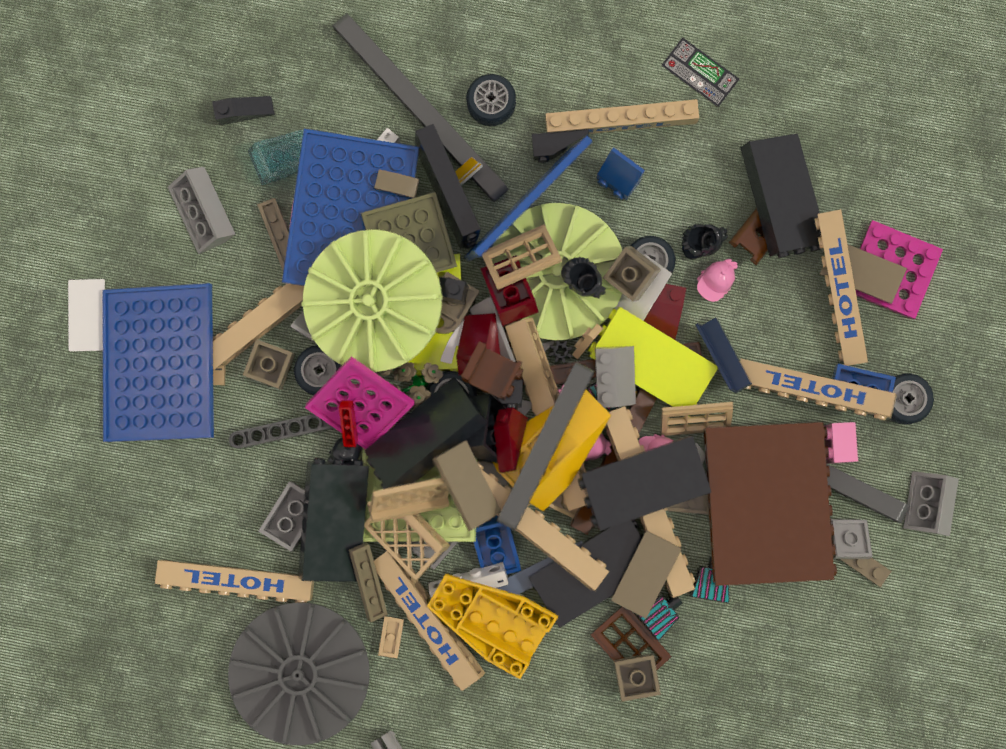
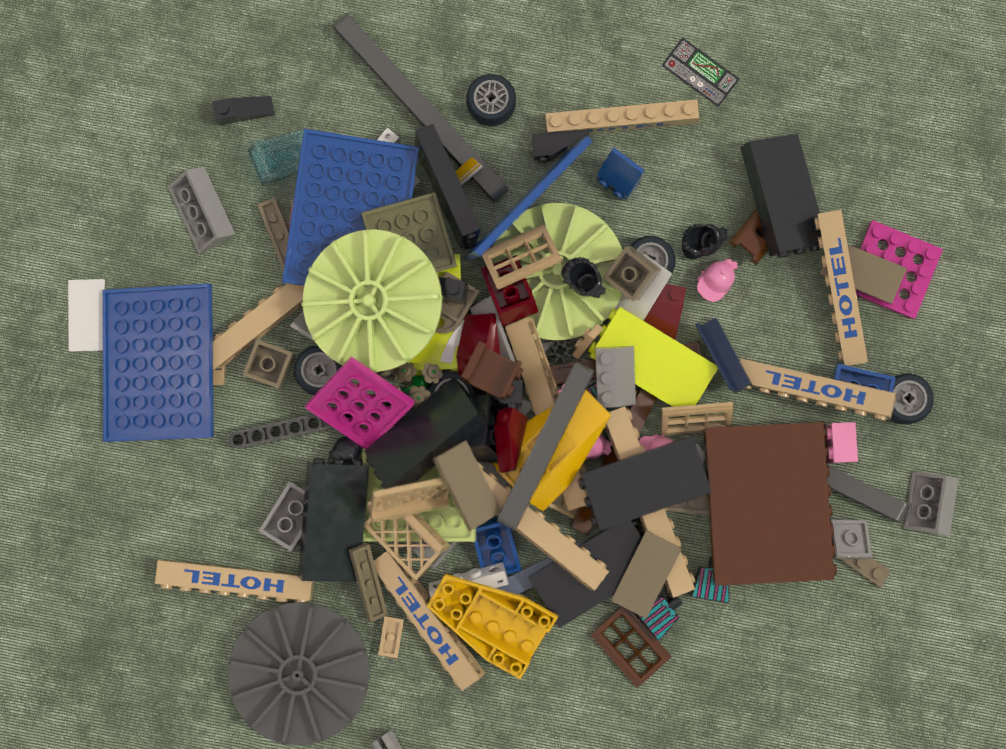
red piece [339,400,358,447] -> none
dark tan slope [374,169,419,198] -> none
dark tan brick [613,653,661,702] -> none

